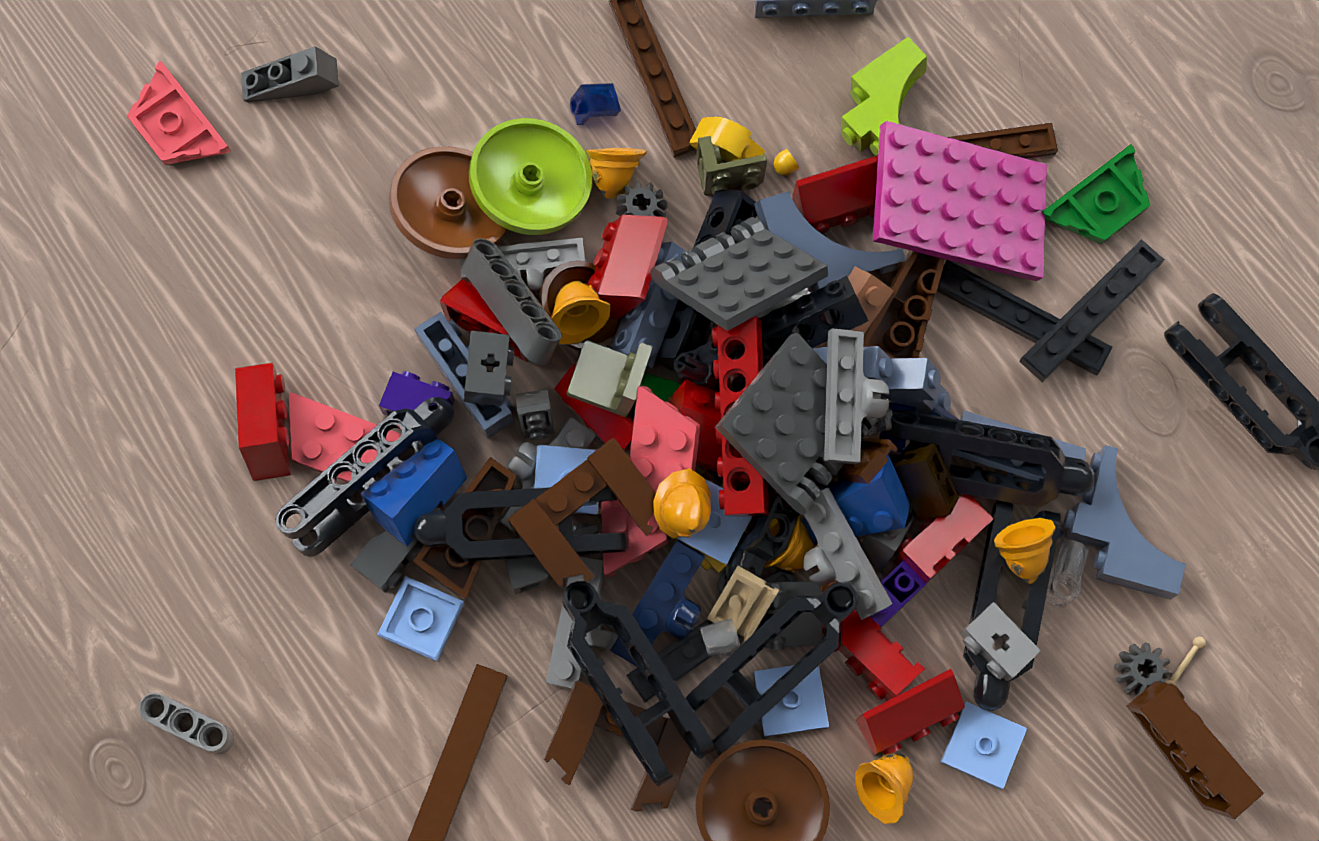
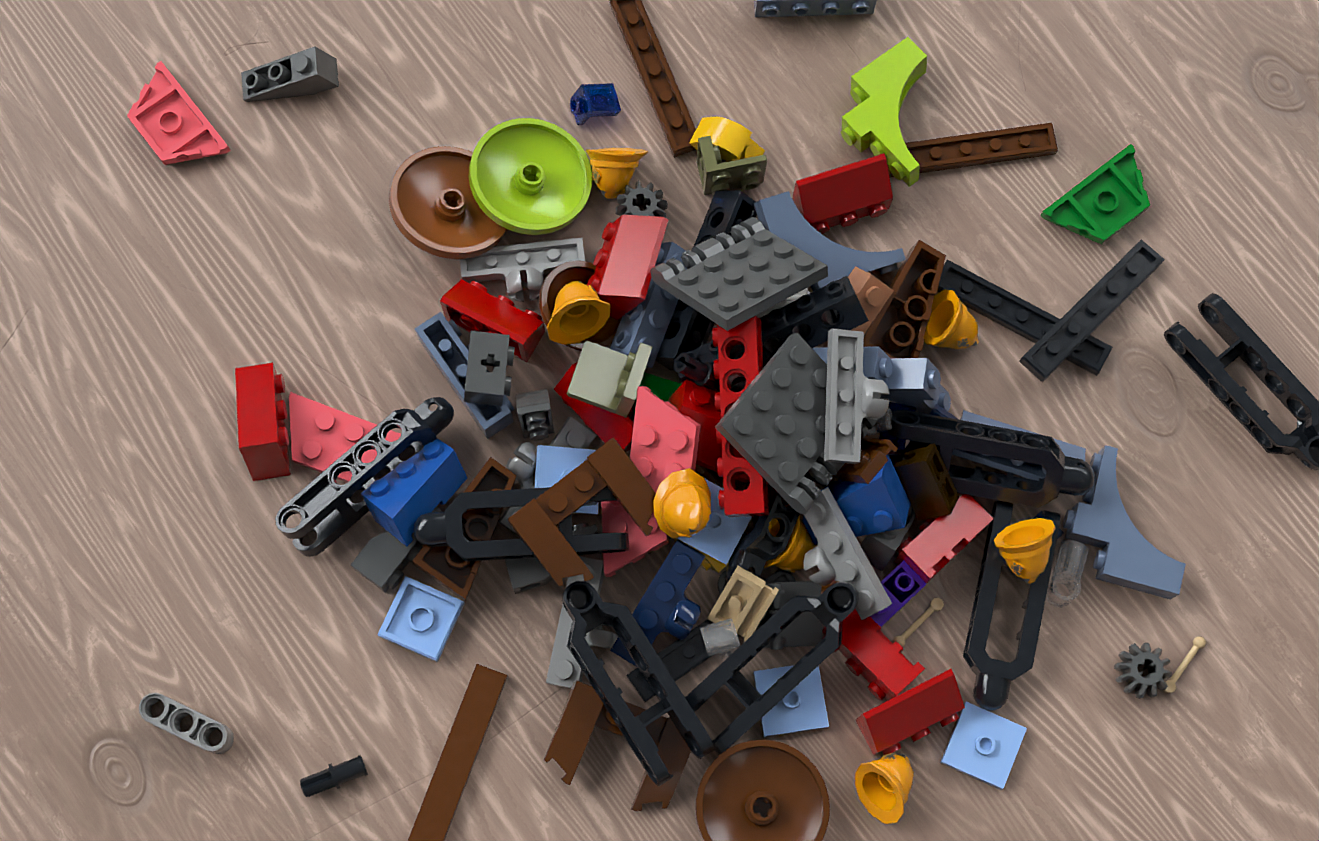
dark purple slope [379,371,455,416] -> none
dark grey beam [462,238,562,365] -> none
yellow hinge [773,148,799,176] -> none
dark pink plate [873,121,1047,282] -> none
light grey brick [960,602,1041,681] -> none
reddish brown wedge [1127,681,1264,820] -> none
none -> black axle [300,755,368,797]
none -> tan hinge [893,598,944,647]
none -> light orange piece [924,290,979,349]

